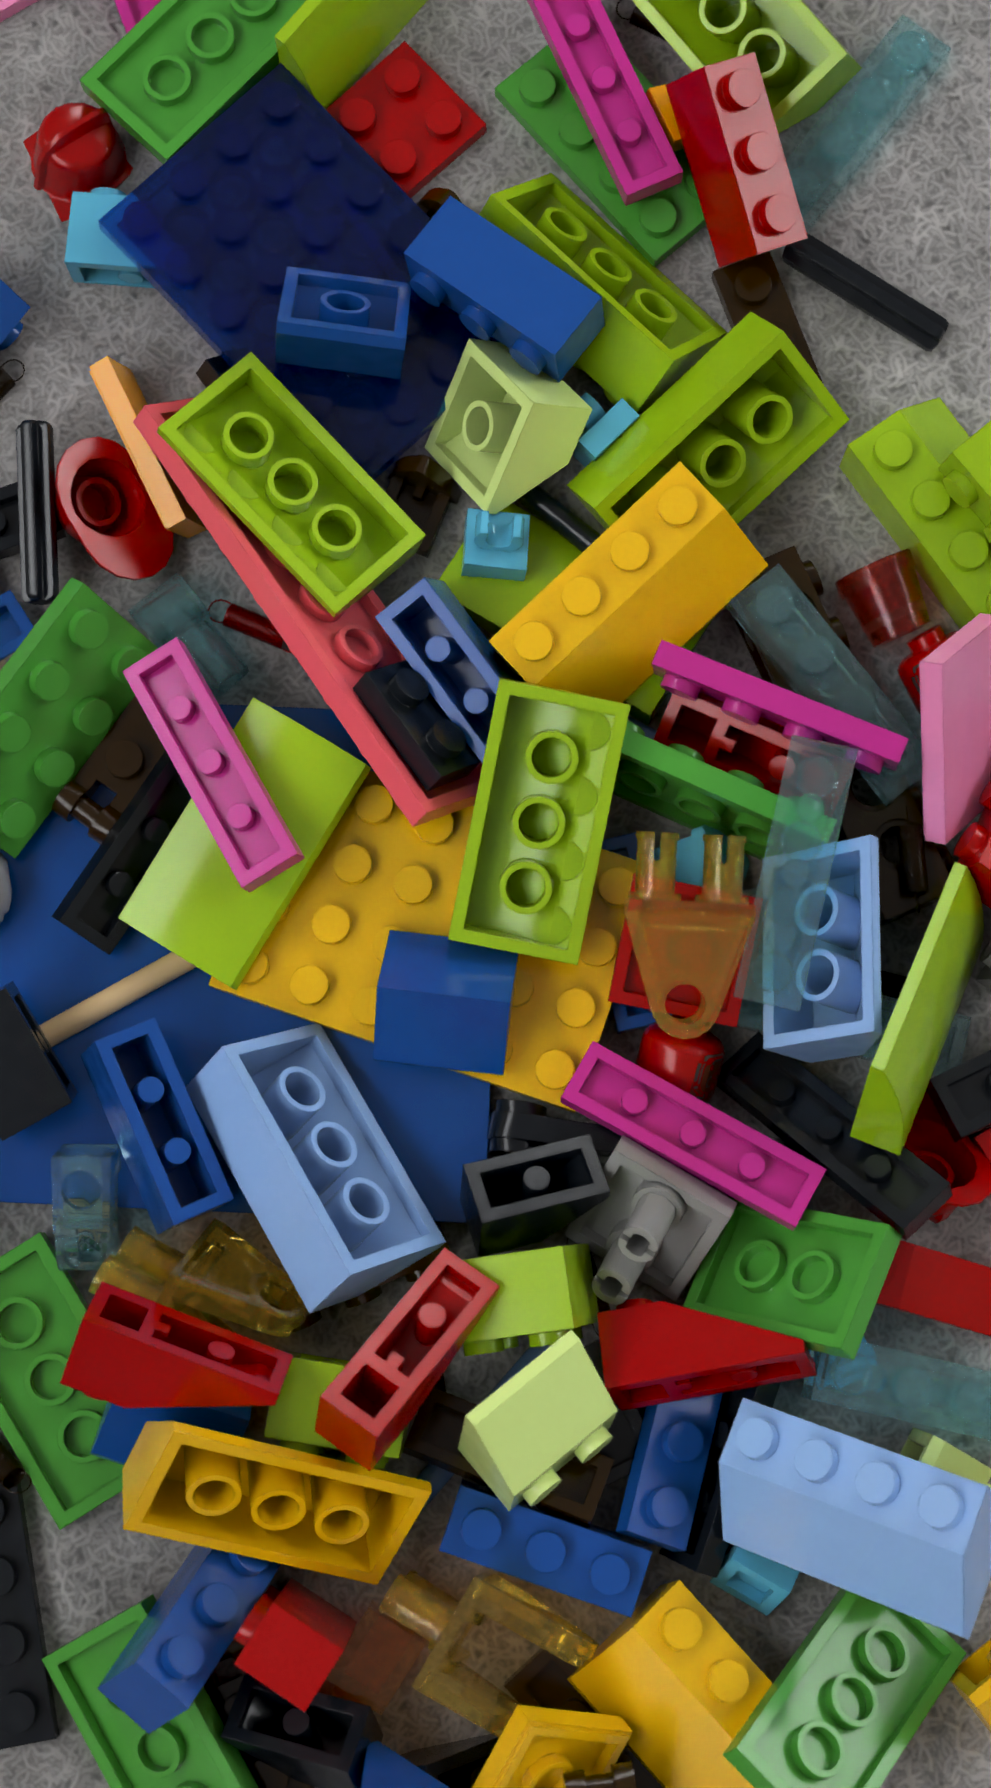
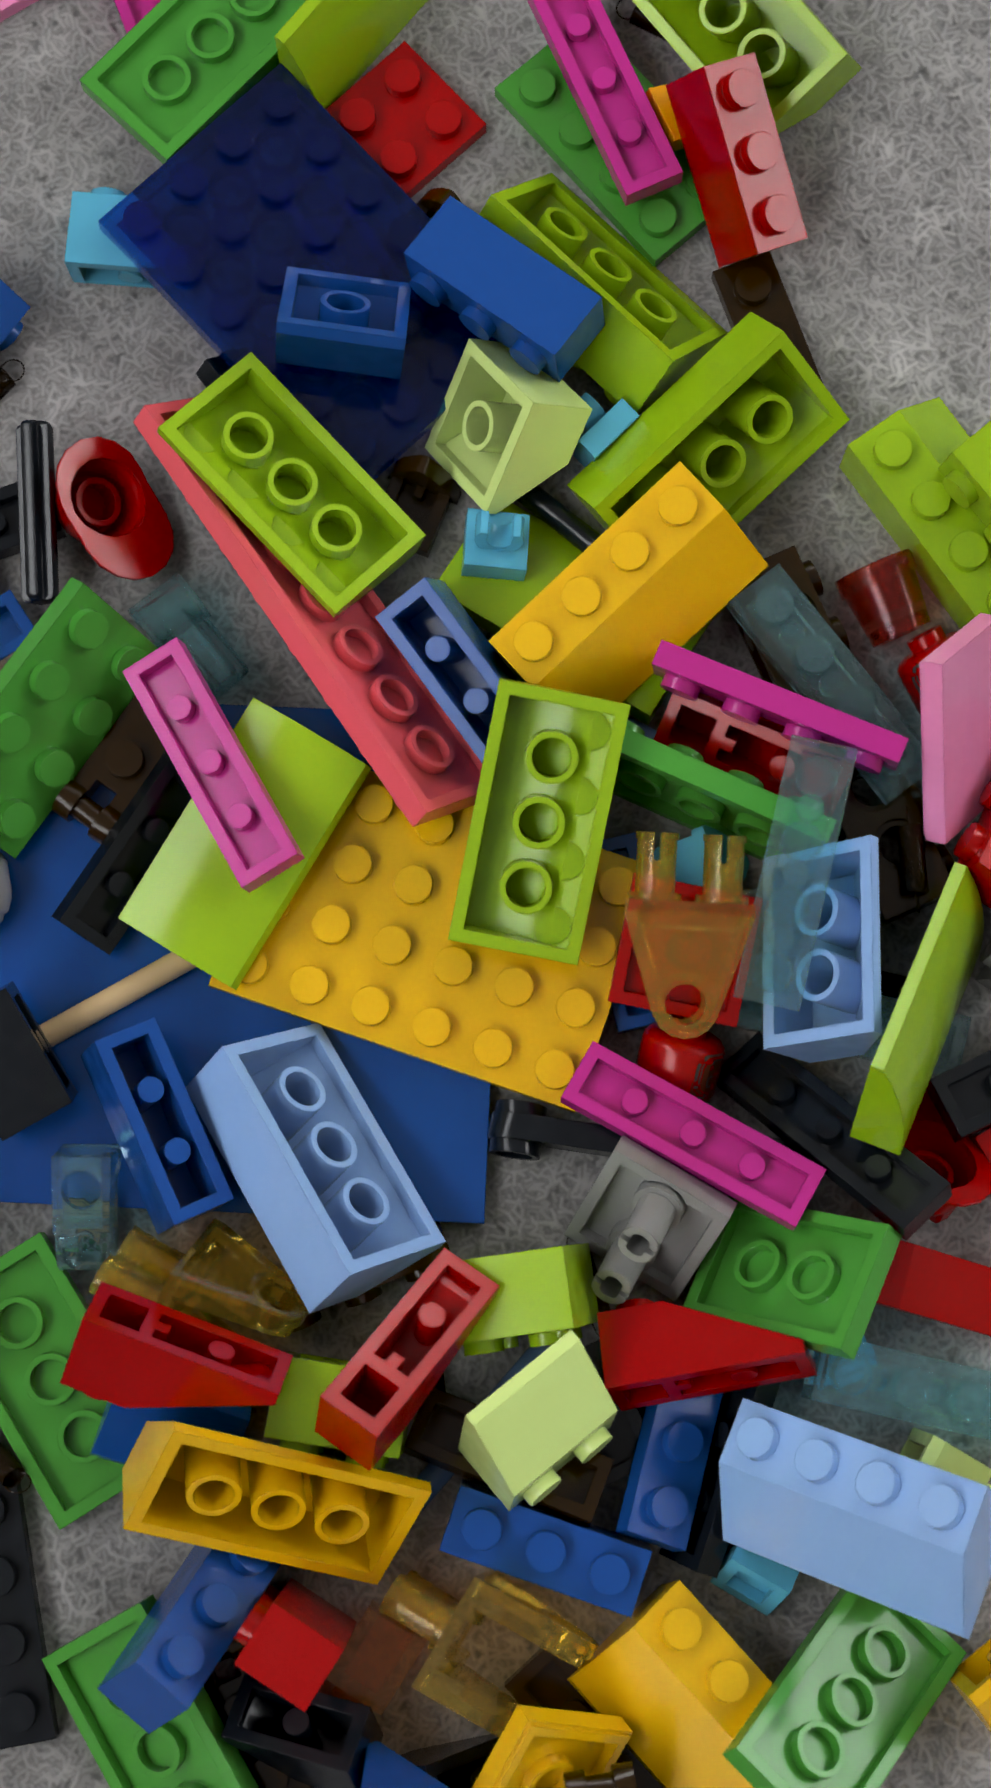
red piece [23,103,133,223] -> none
light orange tile [89,356,207,538] -> none
red piece [208,599,291,653] -> none
black plate [353,660,481,791] -> none
blue slope [373,930,519,1076] -> none
black slope [460,1134,610,1258] -> none
black axle [782,233,949,352] -> none
clear light blue plate [786,14,951,234] -> none

